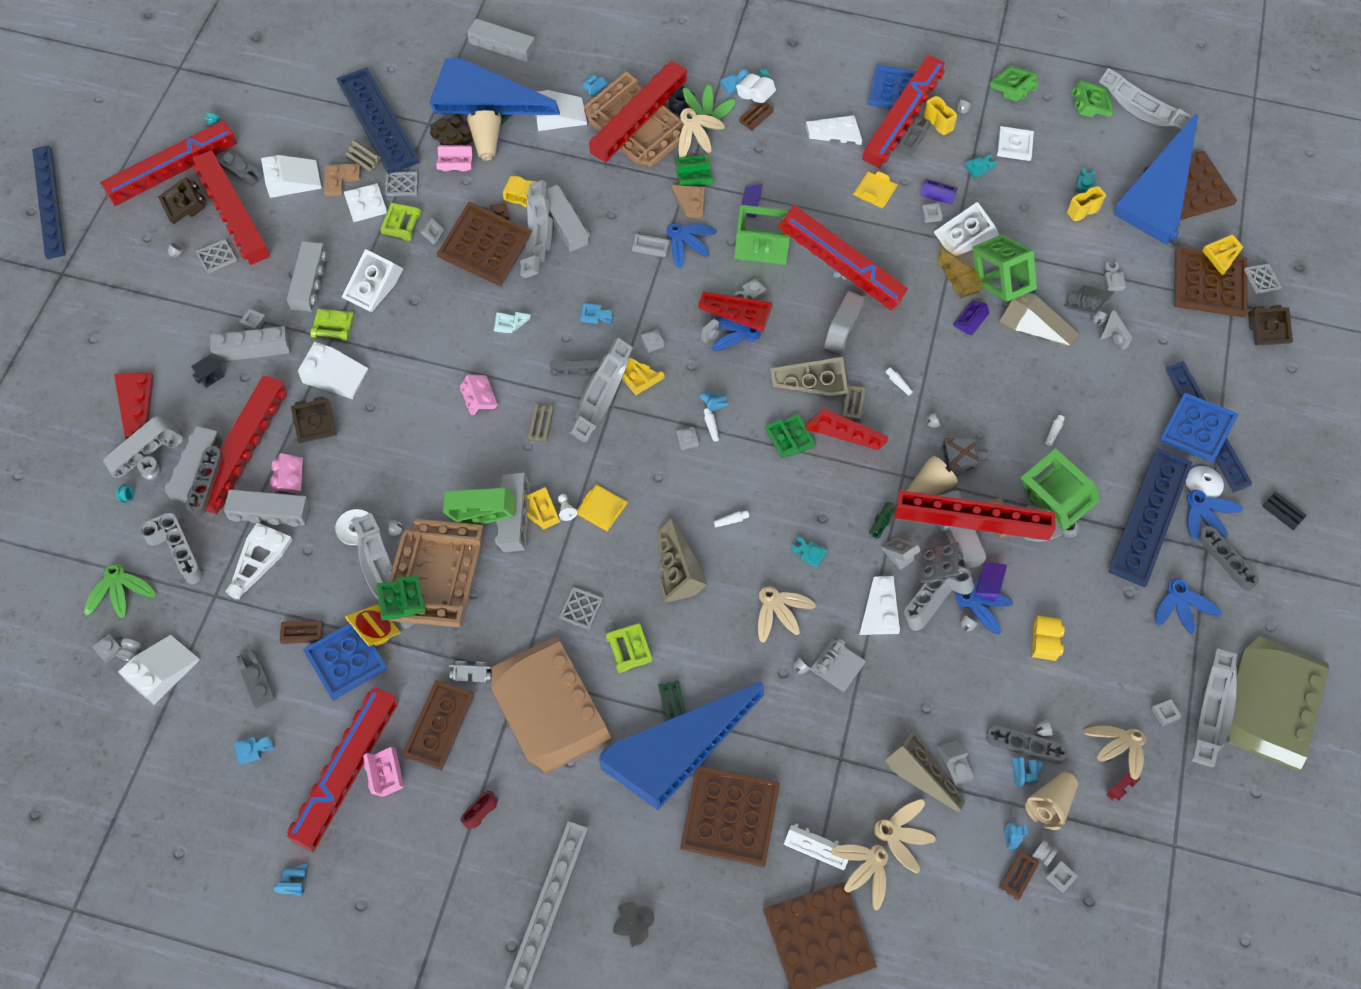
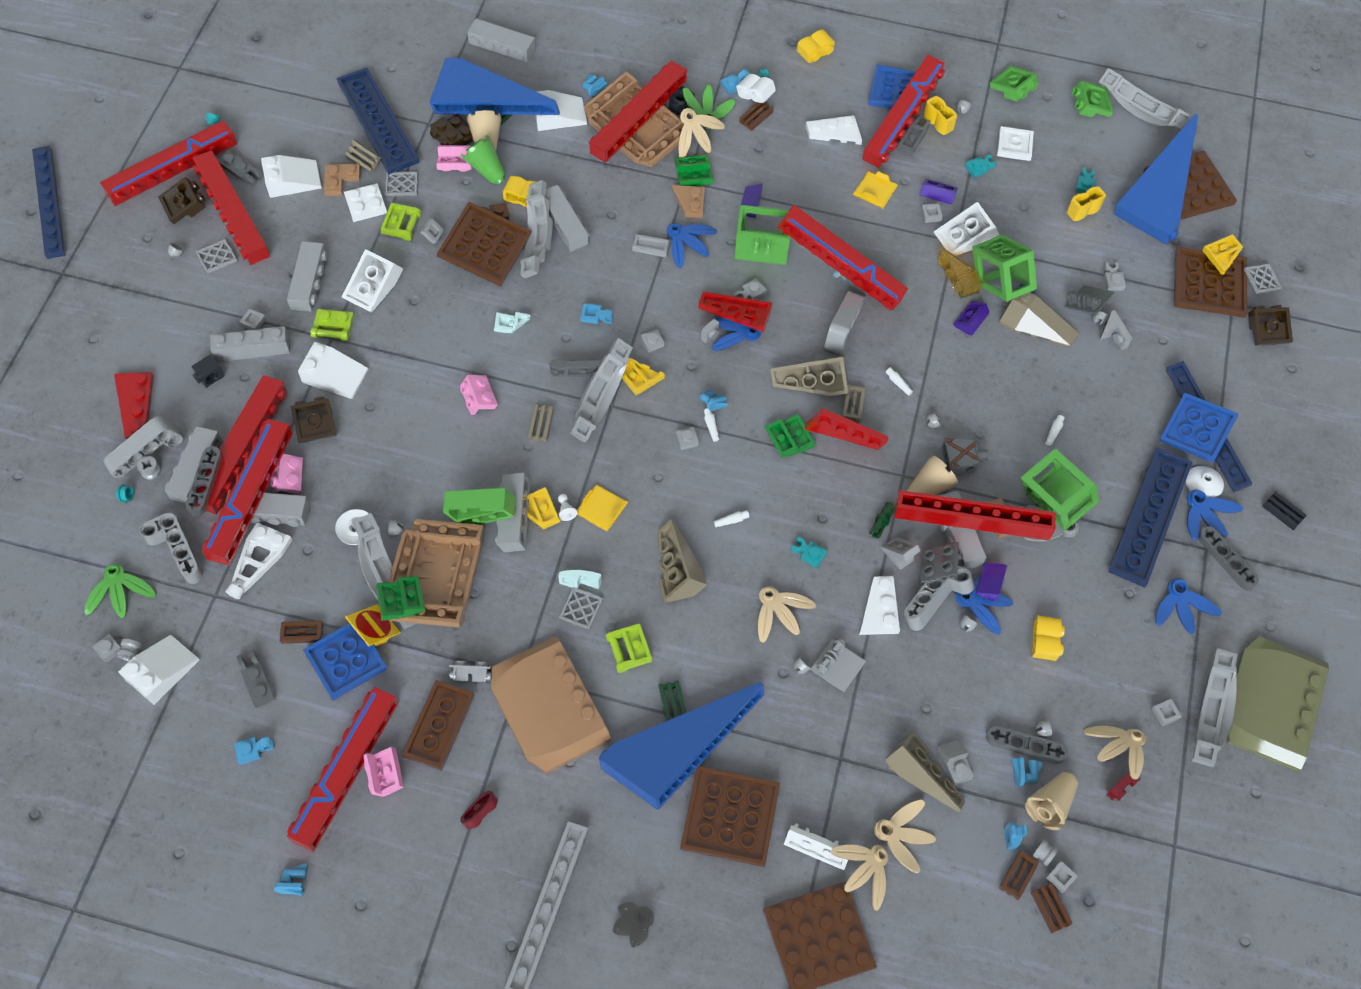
none -> red brick [202,419,293,566]
none -> bright green cone [460,135,506,185]
none -> light aqua slope [558,570,602,589]
none -> yellow brick [797,29,835,63]
none -> reddish brown tile [1031,883,1073,934]

